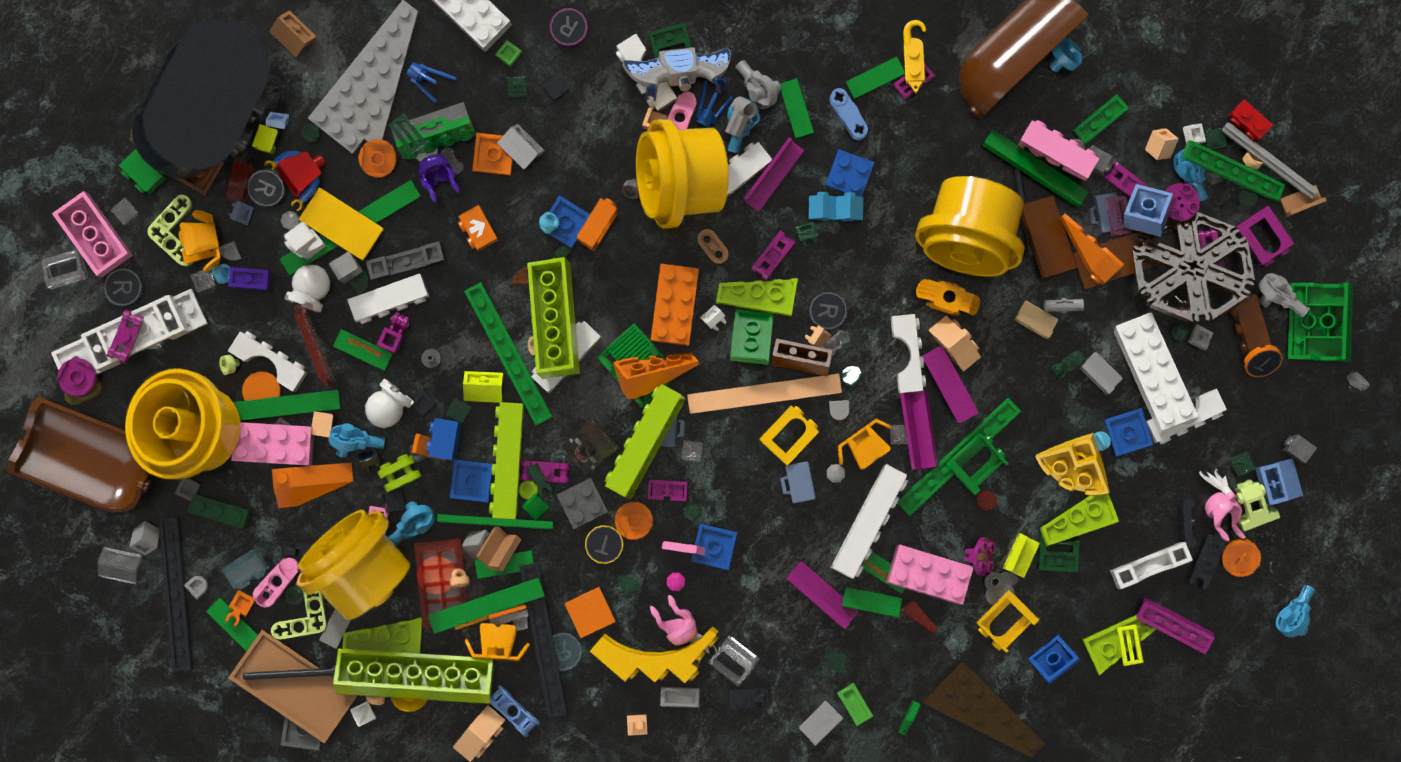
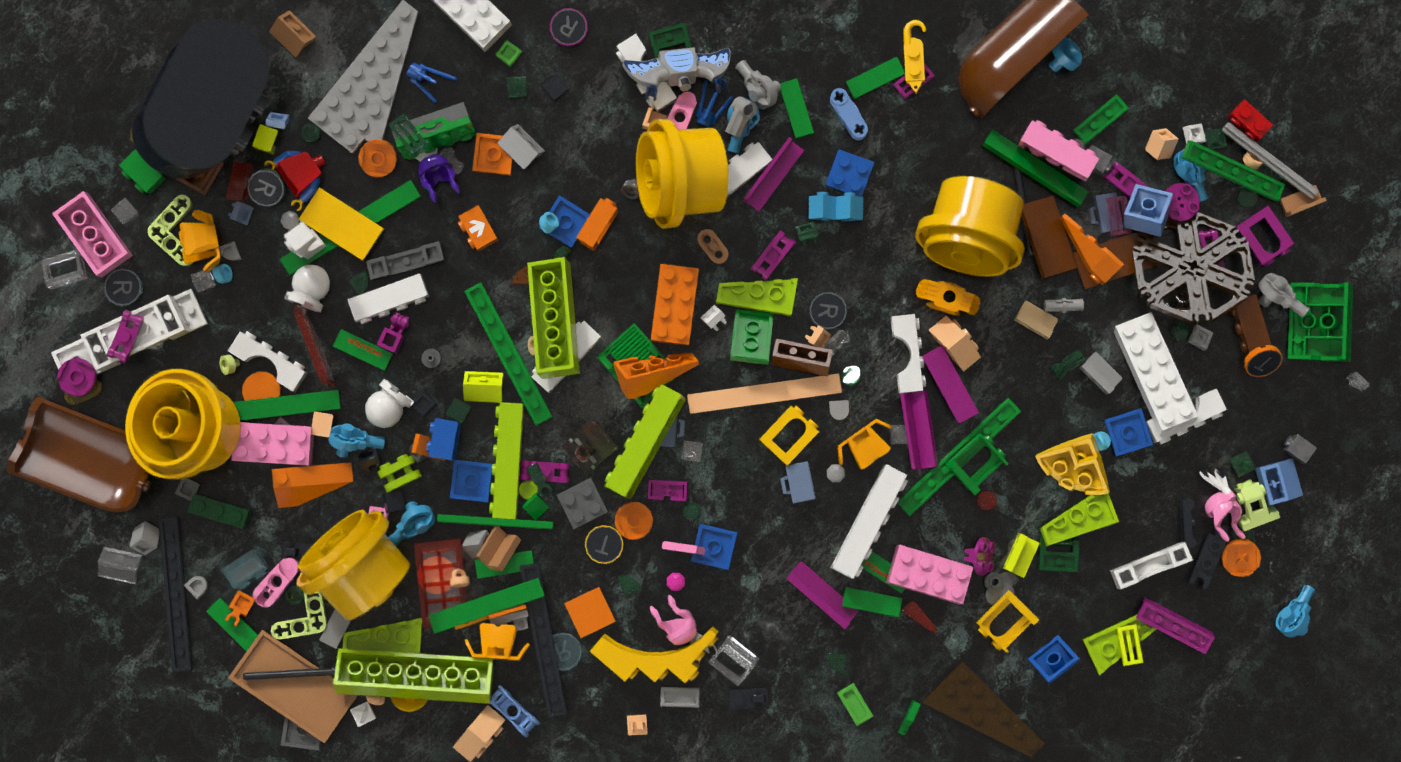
dark purple panel [228,267,272,291] -> none
light grey panel [329,252,363,284] -> none
light grey panel [799,701,843,746] -> none

